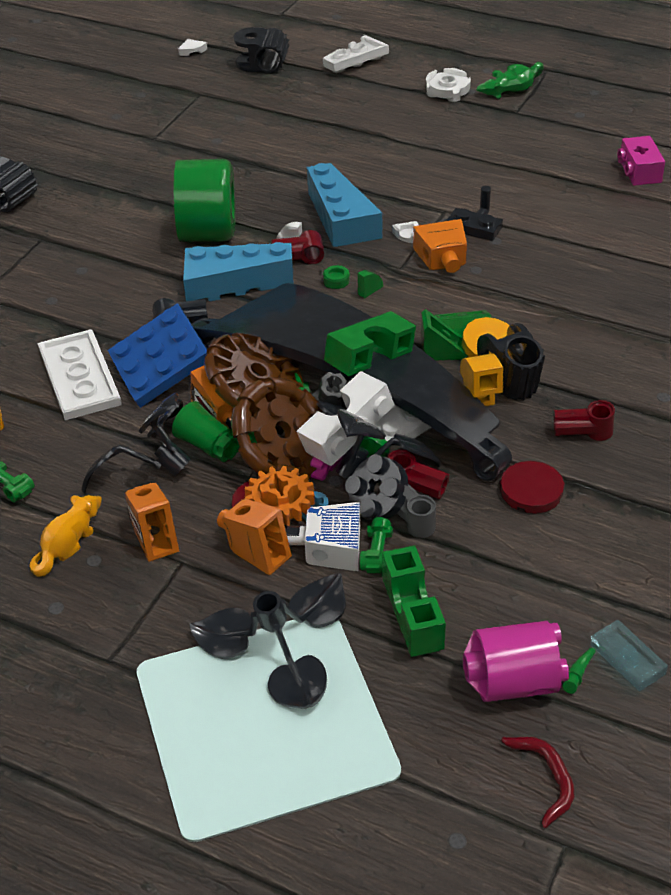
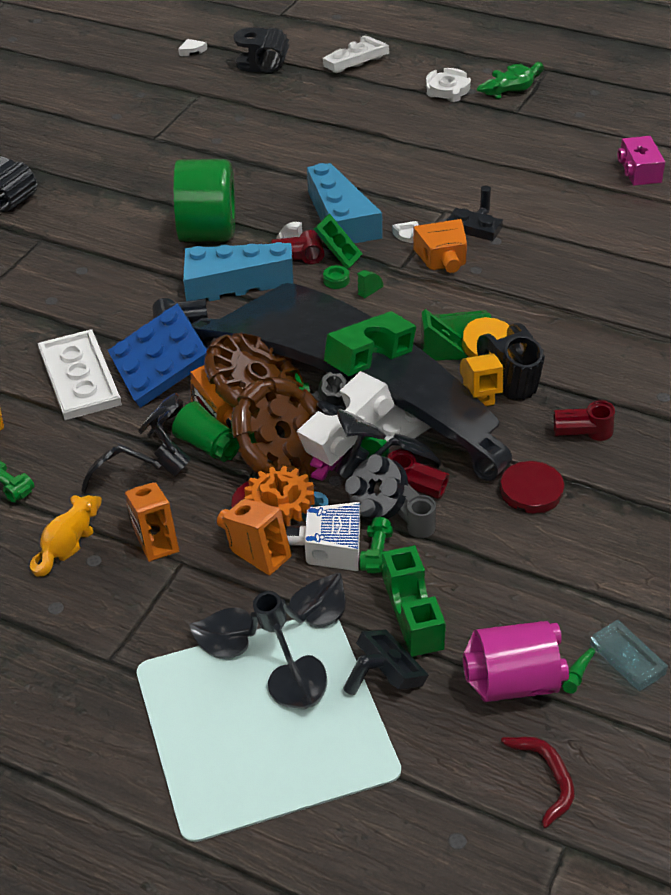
none -> green slope [314,214,362,269]
none -> black plate [343,629,429,695]

